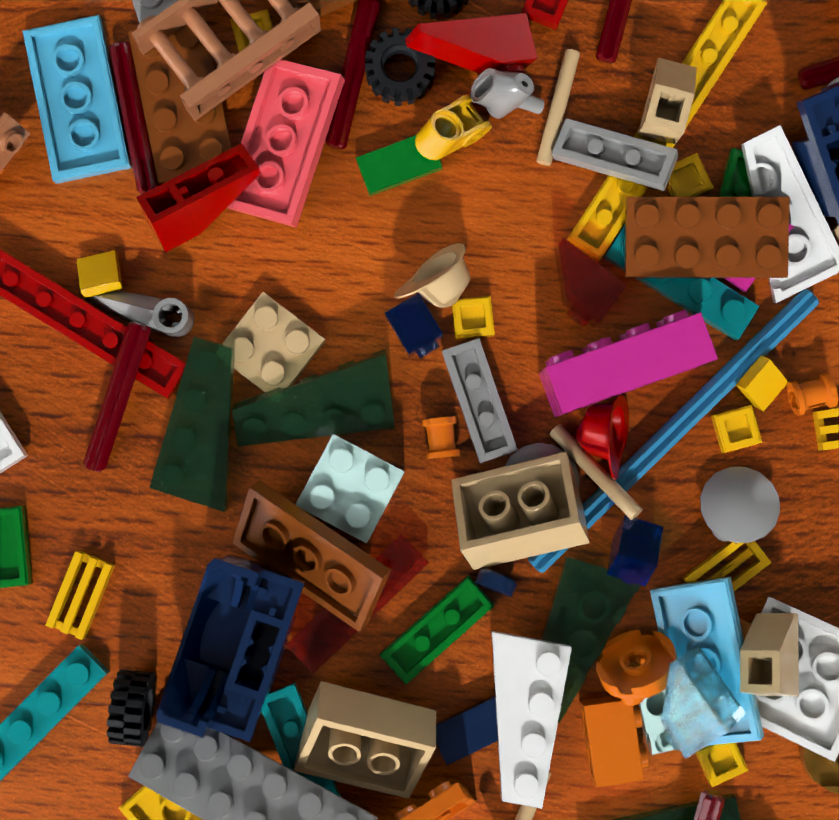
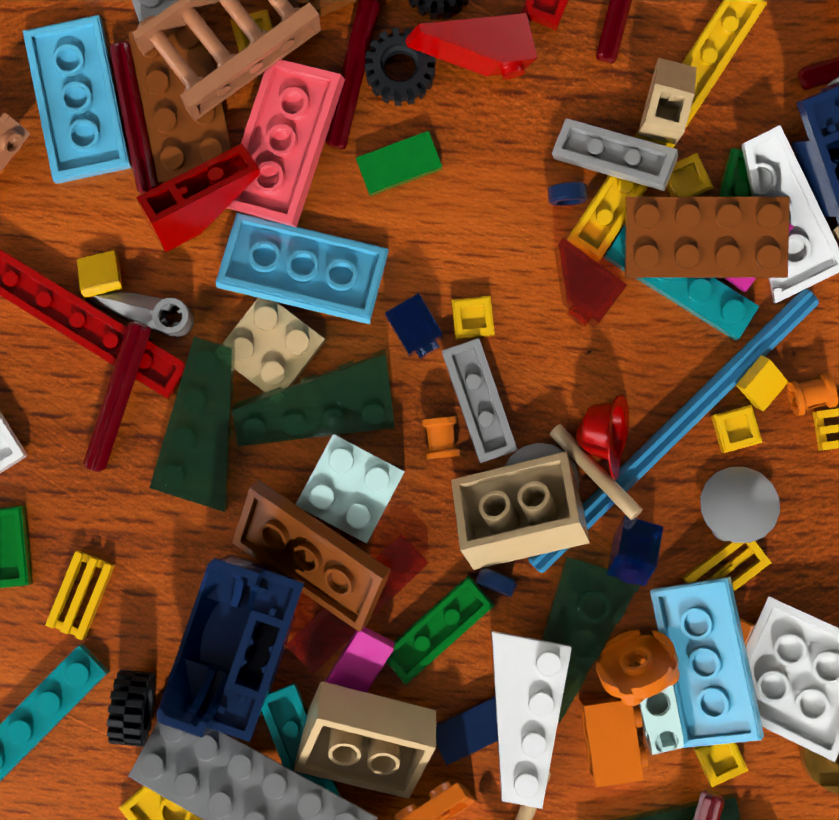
tan piece [394,243,470,308] -> none
yellow piece [415,94,492,161] -> none
light grey piece [471,68,544,119] -> none
tan bar [536,49,580,166] -> none
dark pink brick [539,310,718,418] -> none
clear light blue slope [661,644,746,758] -> none
tan slope [740,613,799,697] -> none
none -> medium azure tile [216,212,389,324]
none -> dark pink tile [324,627,395,693]
none -> dark blue tile [547,182,588,206]

